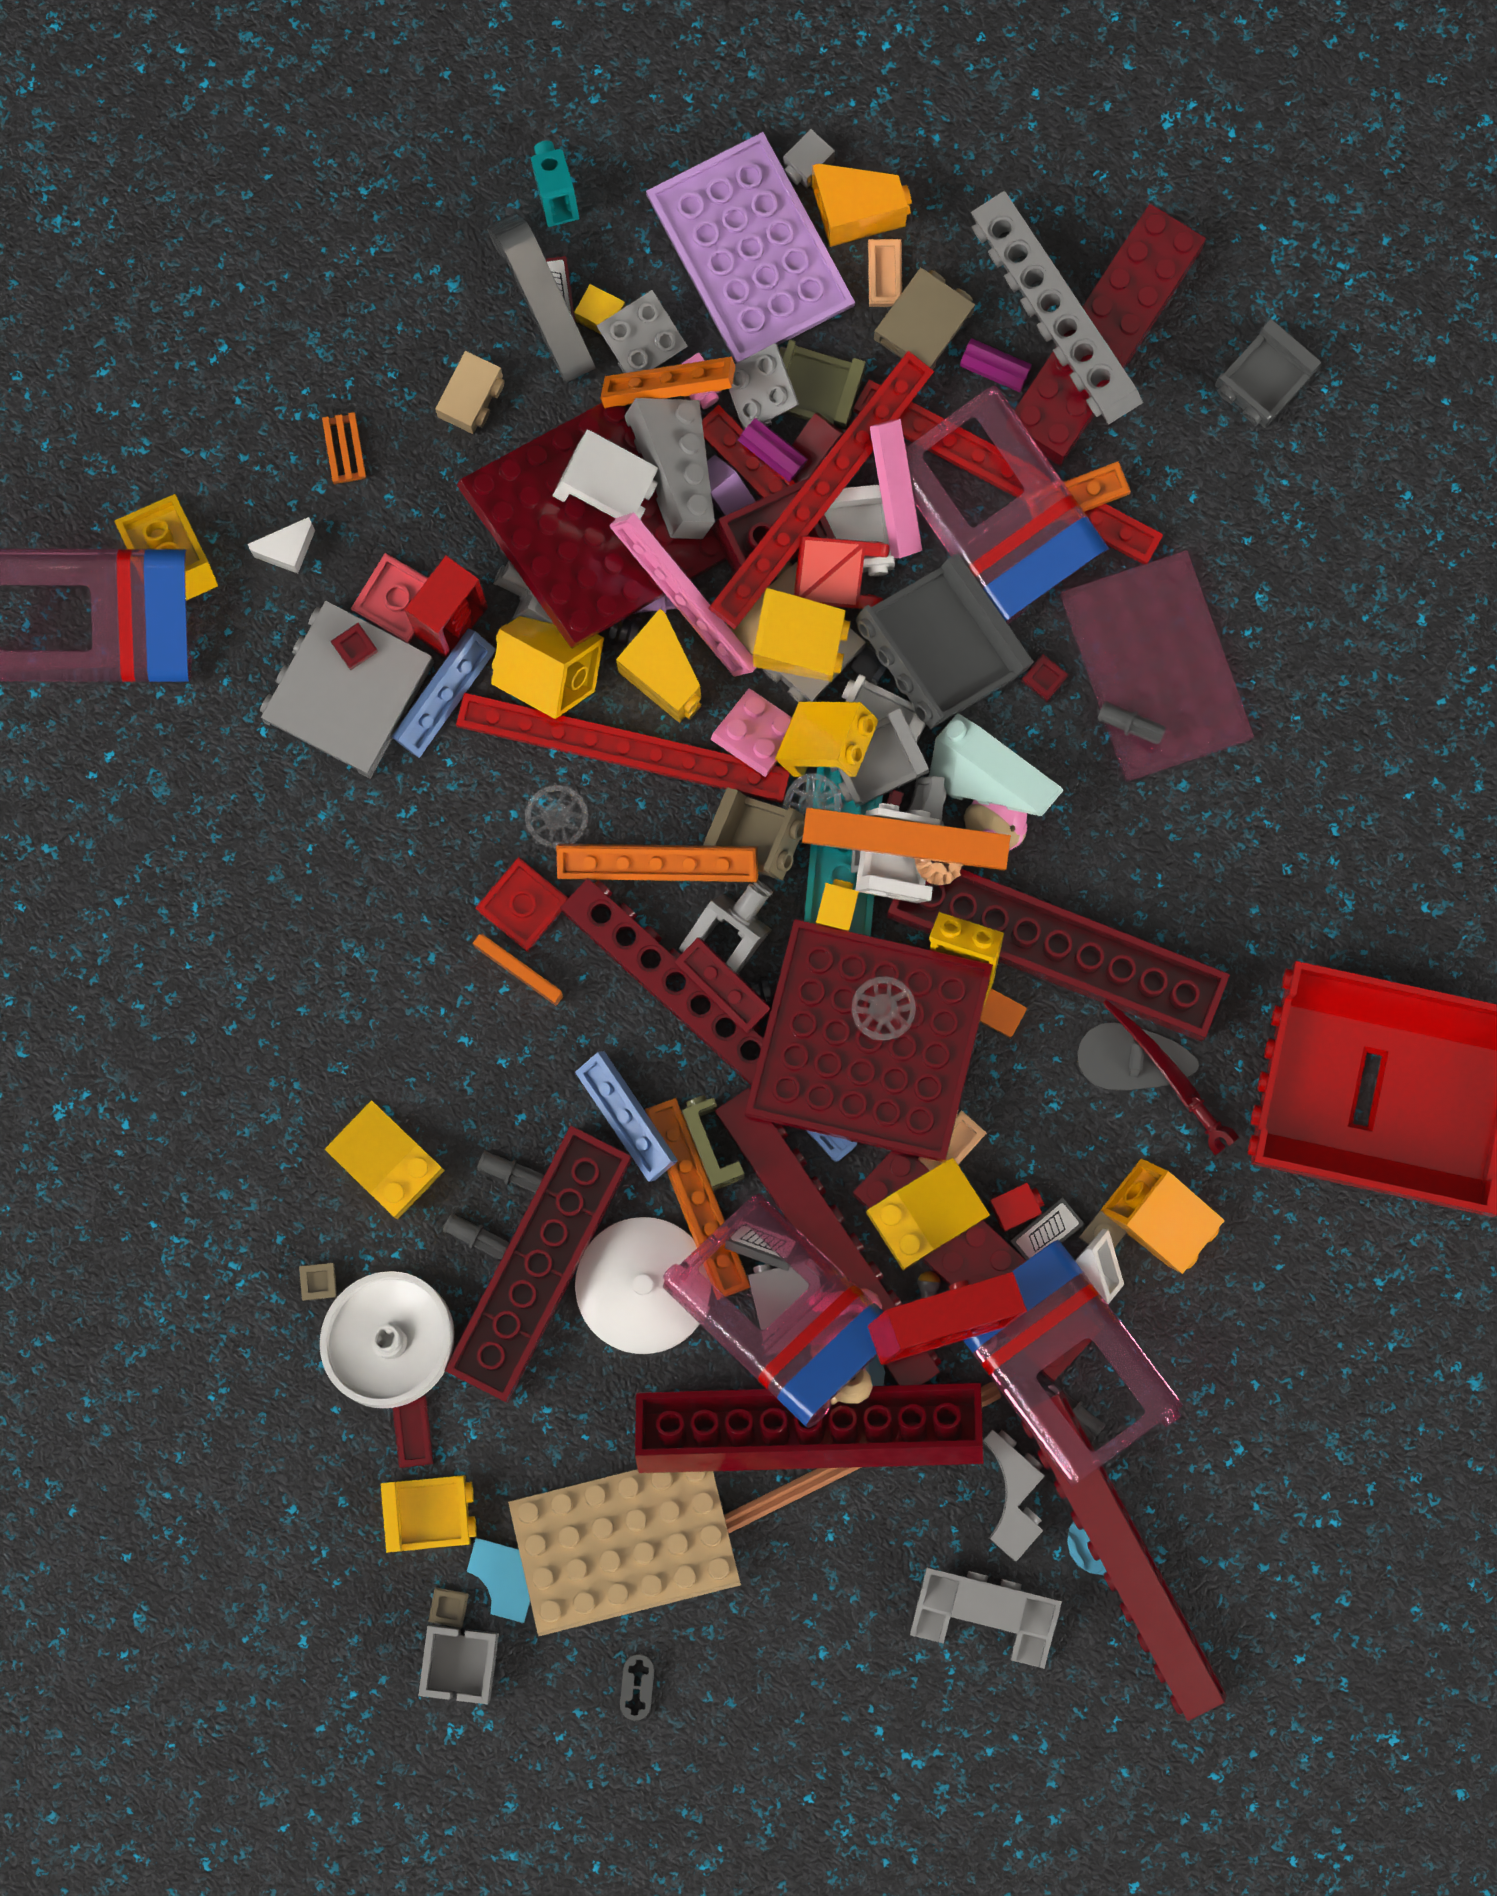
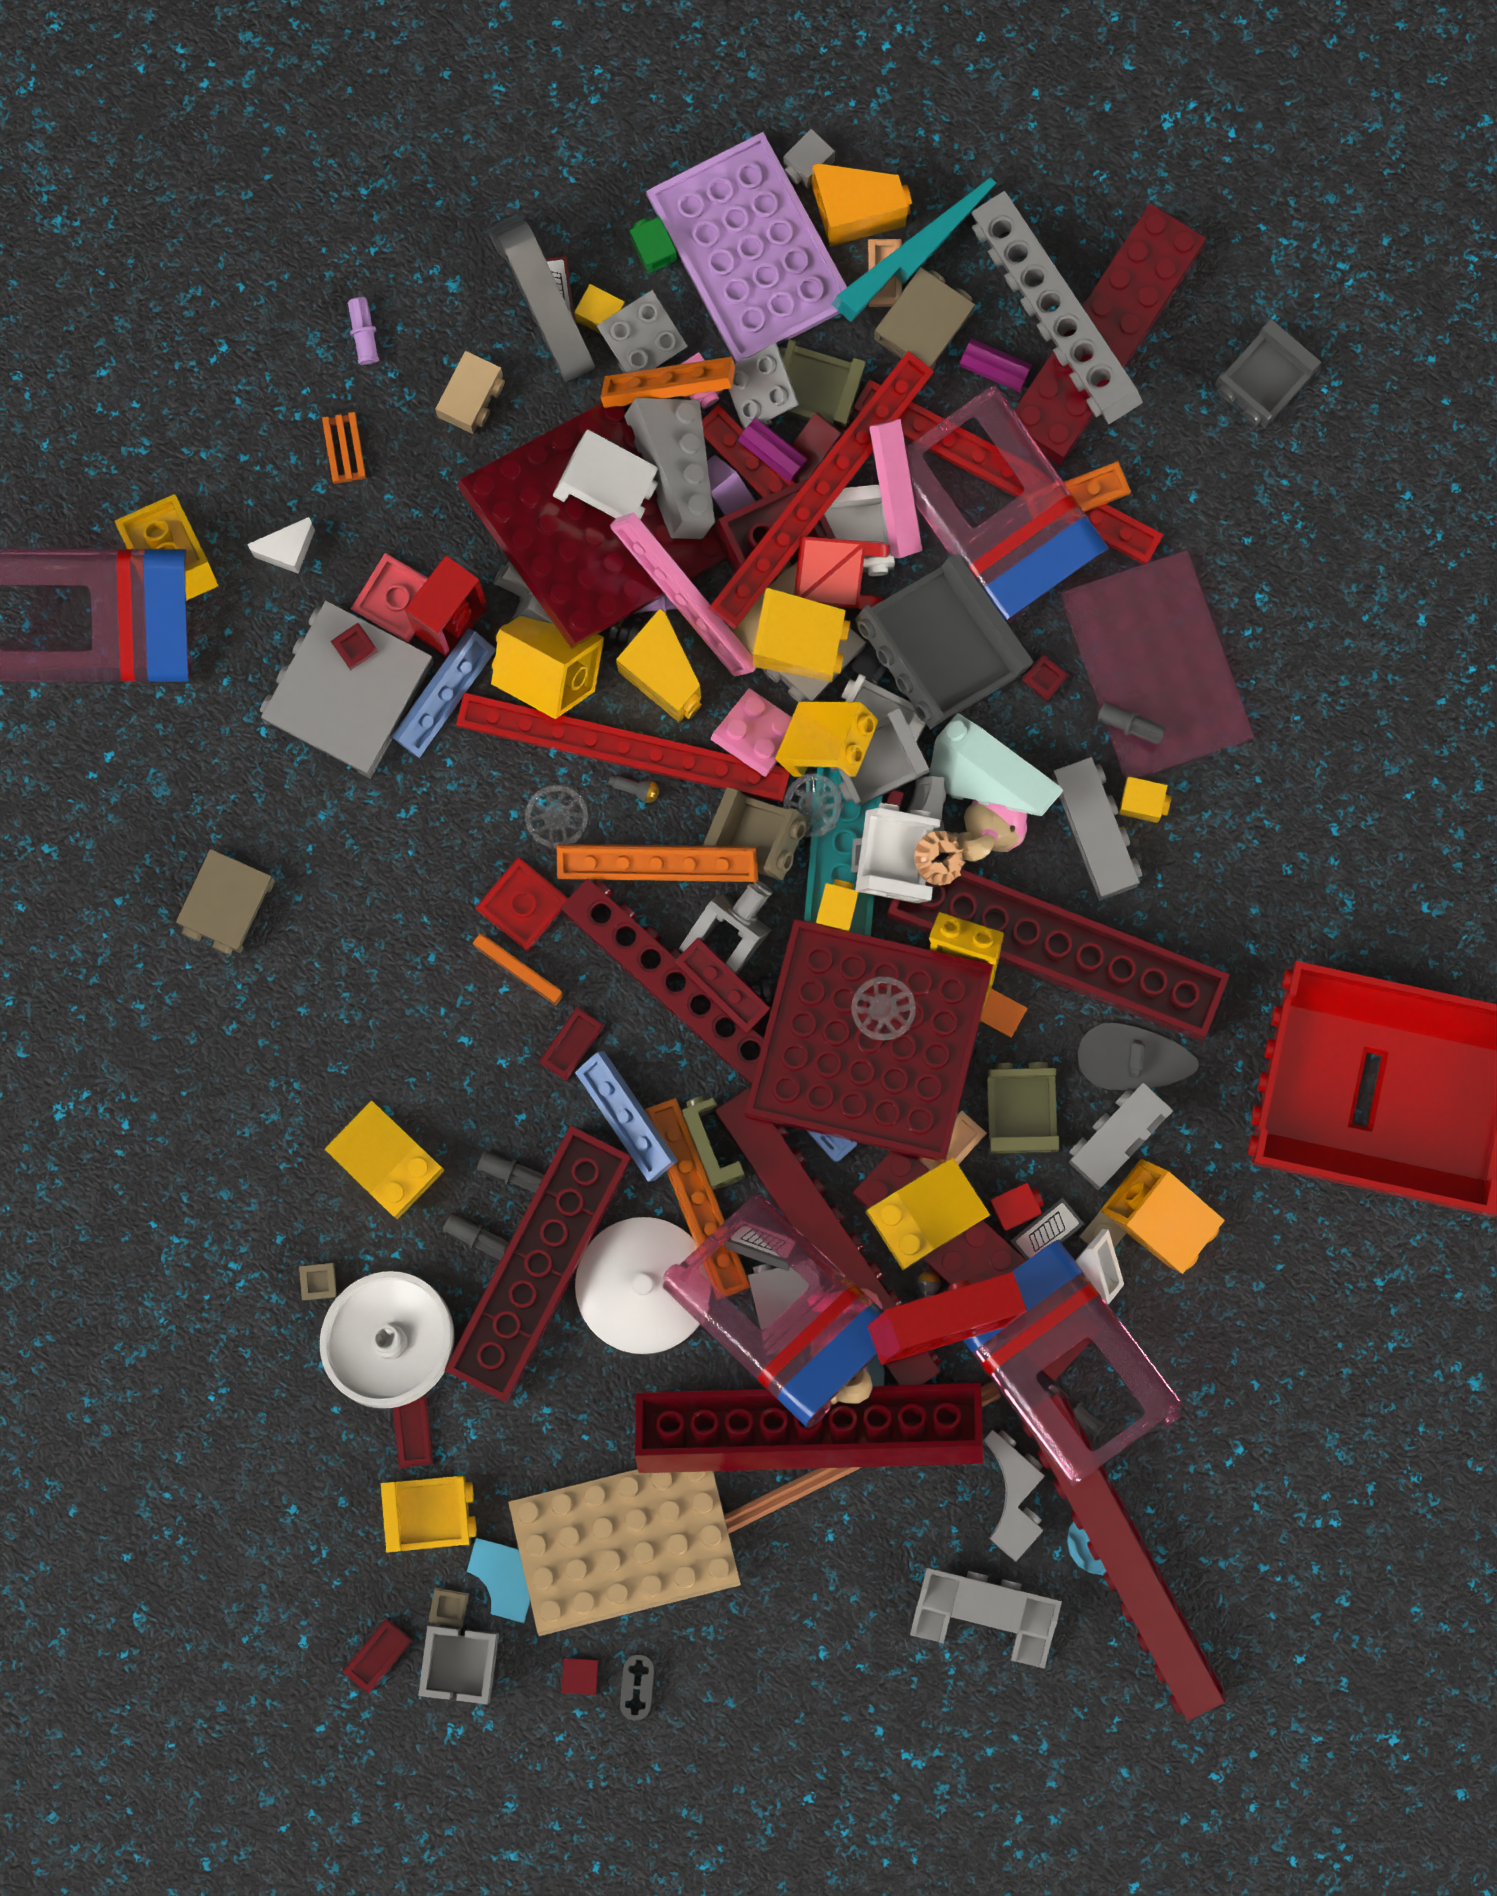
teal torso [531,141,580,227] -> none
orange tile [802,808,1011,870] -> none
dark red sword [1103,1000,1240,1155] -> none
none -> dark tan panel [176,849,275,955]
none -> dark red tile [342,1618,413,1694]
none -> lavender axle [348,297,380,365]
none -> dark red tile [539,1007,605,1082]
none -> dark red tile [561,1658,599,1695]
none -> dark grey piece [608,775,659,803]
none -> green brick [629,216,677,274]
none -> teal slope [832,177,996,322]
none -> olive panel [987,1062,1059,1154]
none -> light grey brick [1052,757,1142,901]
none -> light grey wedge [1068,1083,1173,1190]
none -> yellow brick [1118,776,1172,823]

